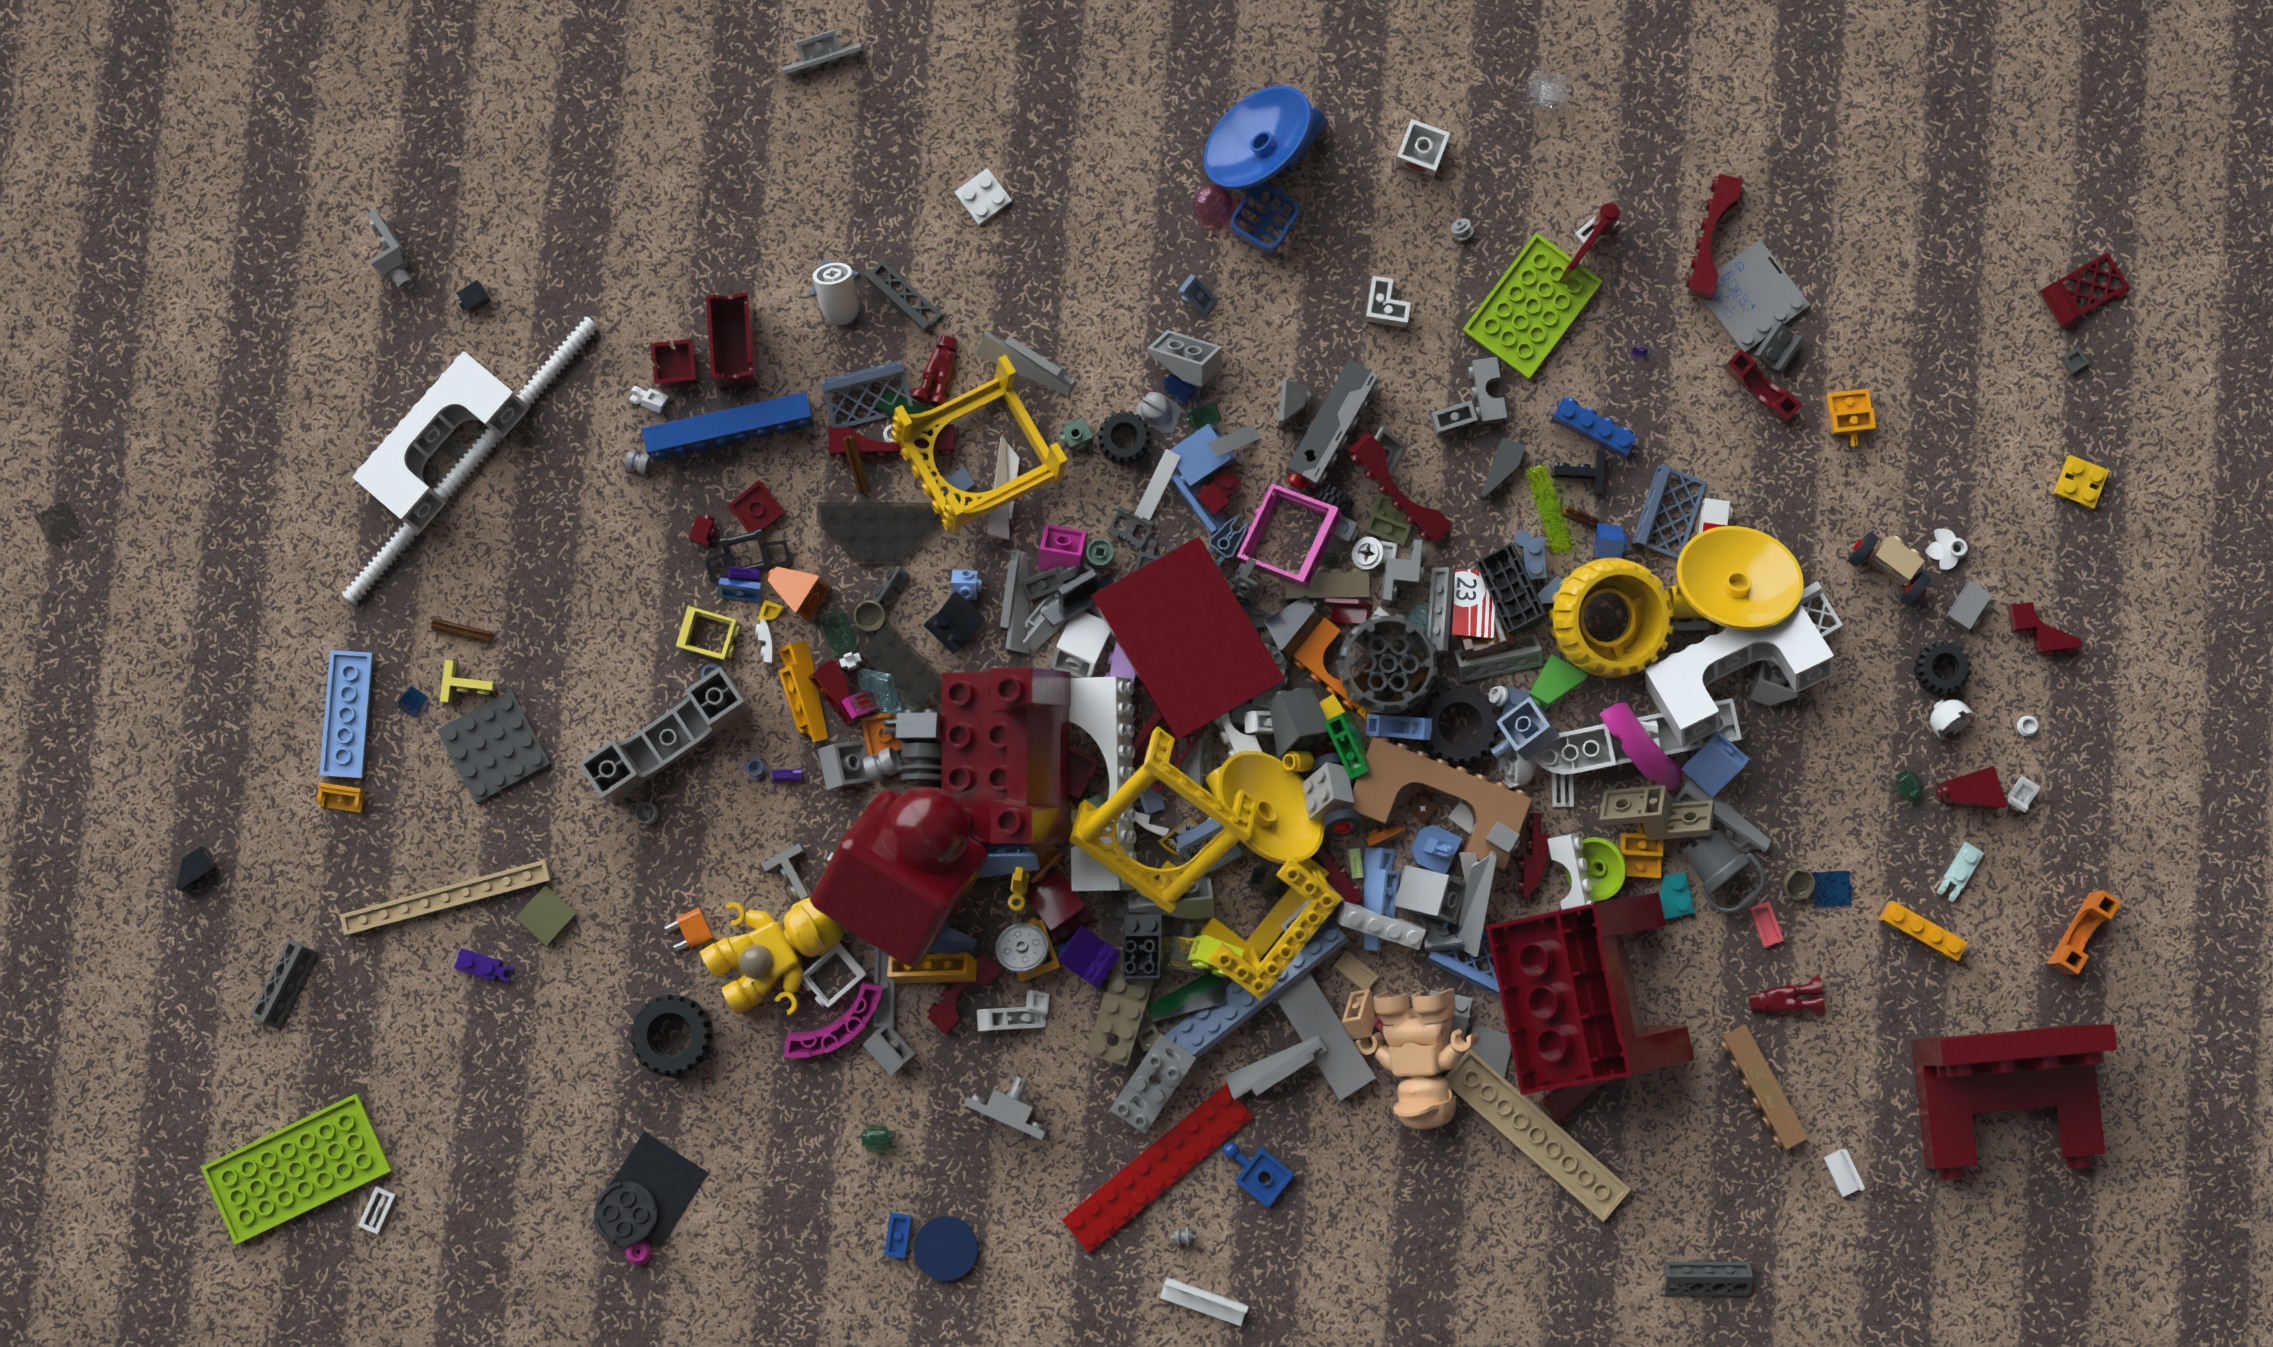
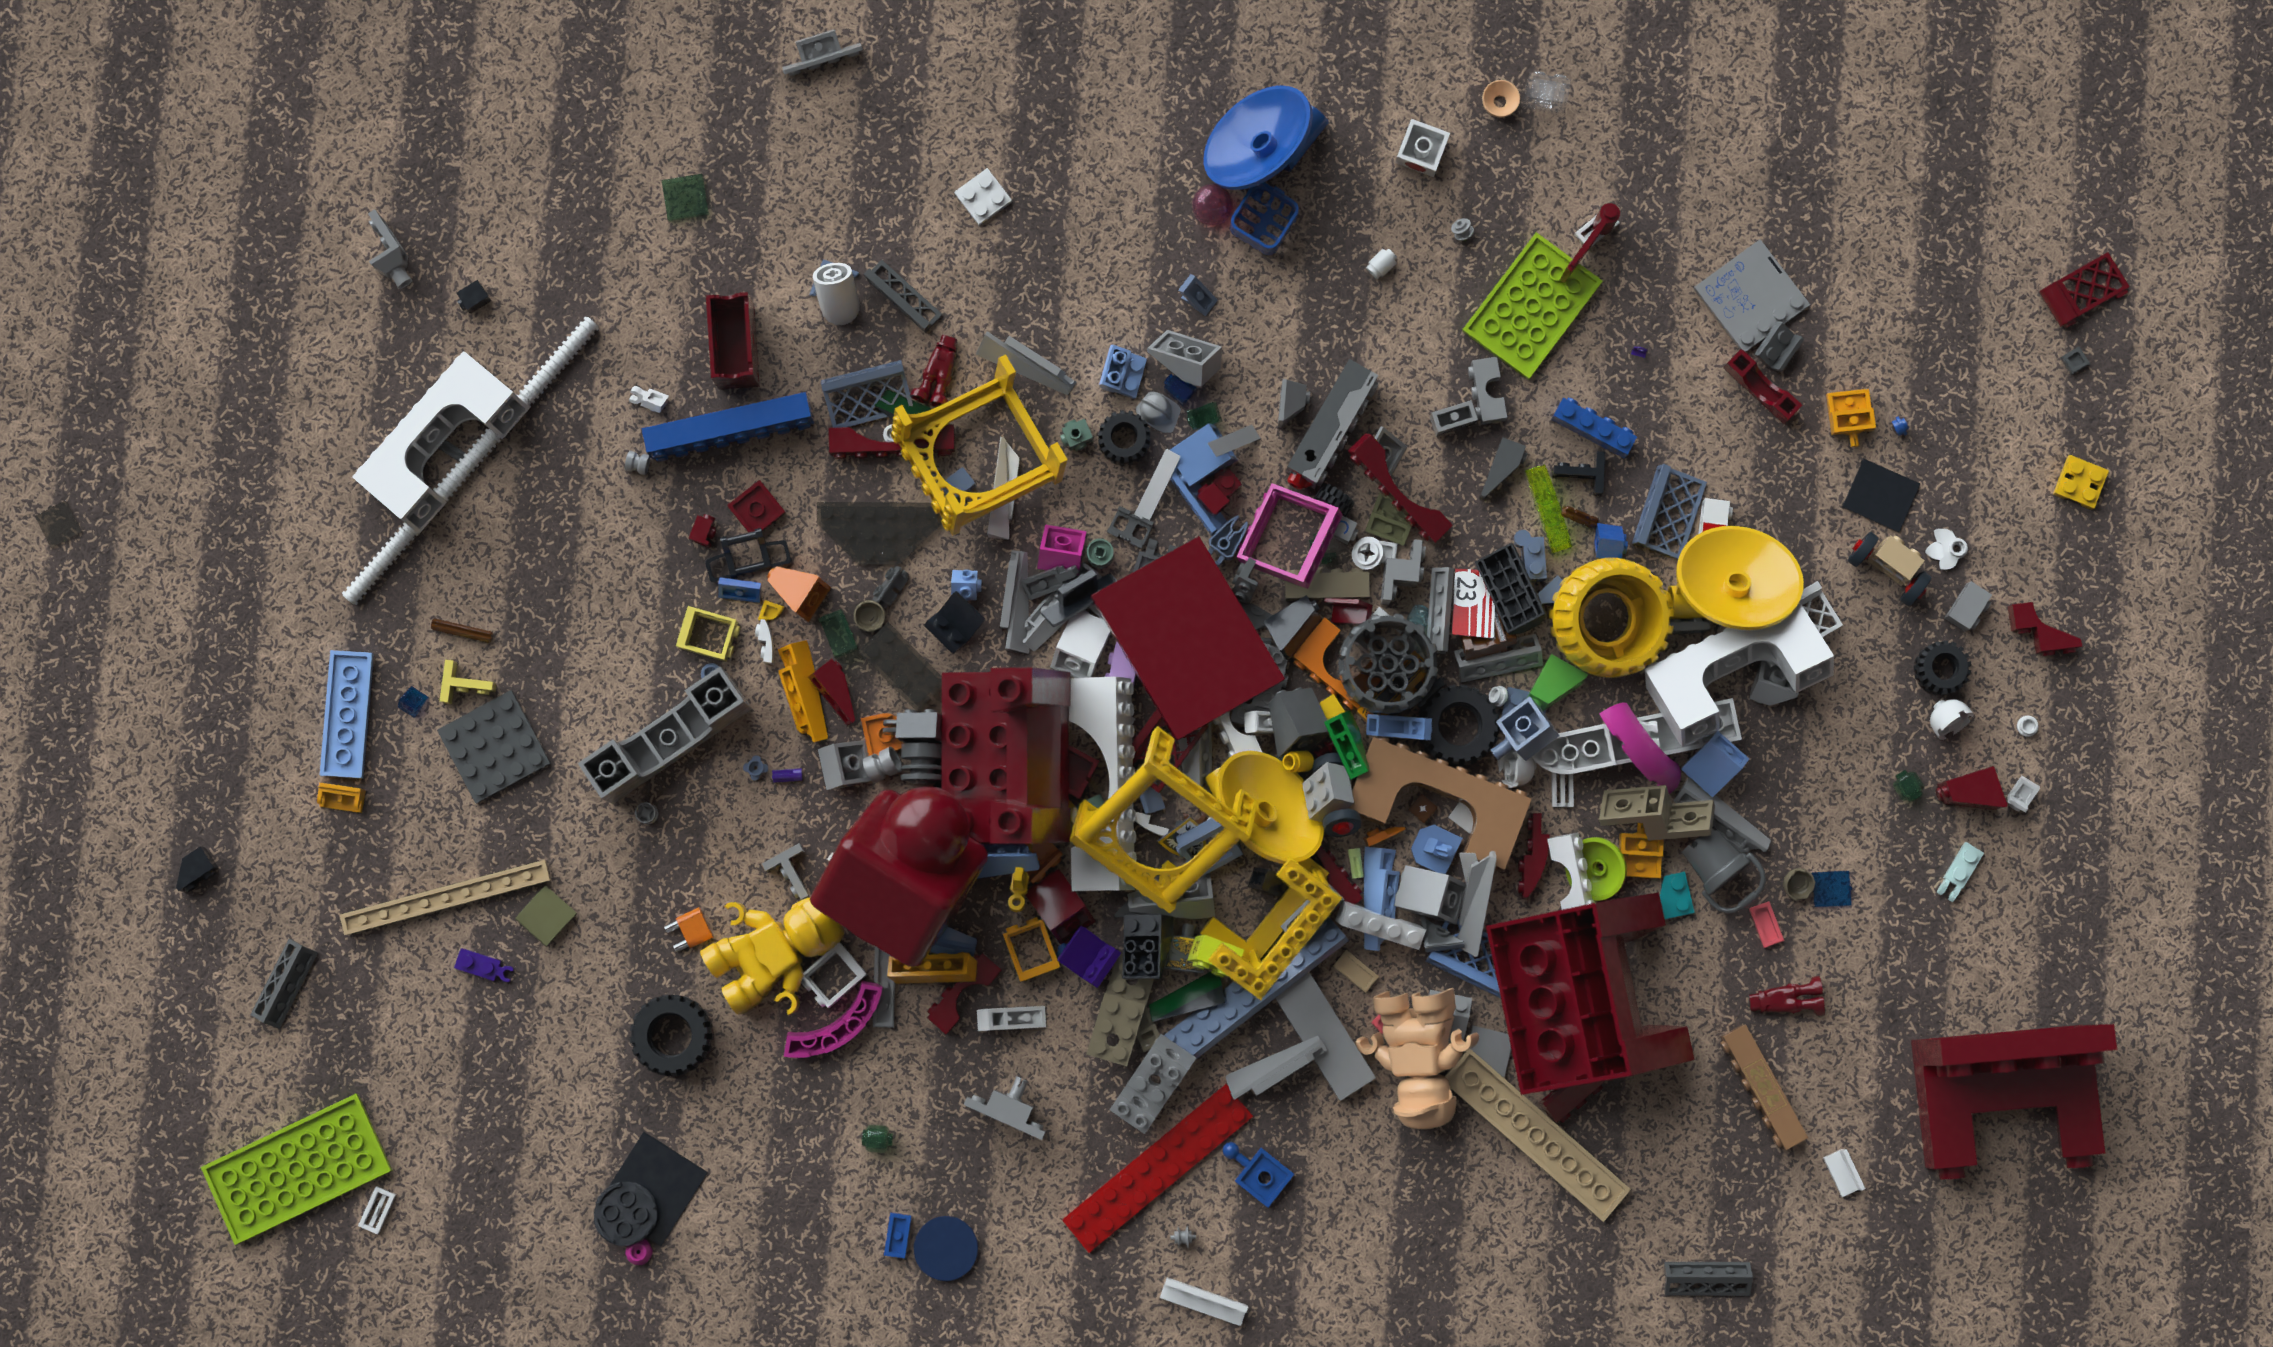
dark red piece [650,339,699,389] -> none
dark purple piece [728,566,760,582] -> none
dark tan hair [738,944,773,979] -> none
white plate [839,652,863,671] -> none
tile [842,690,879,719] -> none
reddish brown axle [843,435,869,494] -> none
clear light blue plate [856,668,902,715] -> none
light grey brick [863,1023,915,1076] -> none
light grey shield [996,923,1049,973] -> none
white tile [1026,990,1049,1016] -> none
light nougat slope [1341,989,1376,1040] -> none
white brick [1365,276,1411,328] -> none
light grey brick [1485,821,1520,854] -> none
dark red arch [1685,173,1743,301] -> none
light orange brick [1878,901,1968,962] -> none
orange arch [2047,890,2122,975] -> none
none -> clear green tile [661,174,709,221]
none -> light blue brick [1099,345,1147,398]
none -> white brick [1366,249,1397,279]
none -> light nougat piece [1482,80,1520,118]
none -> black piece [1842,458,1920,533]
none -> blue plate [1892,416,1909,436]

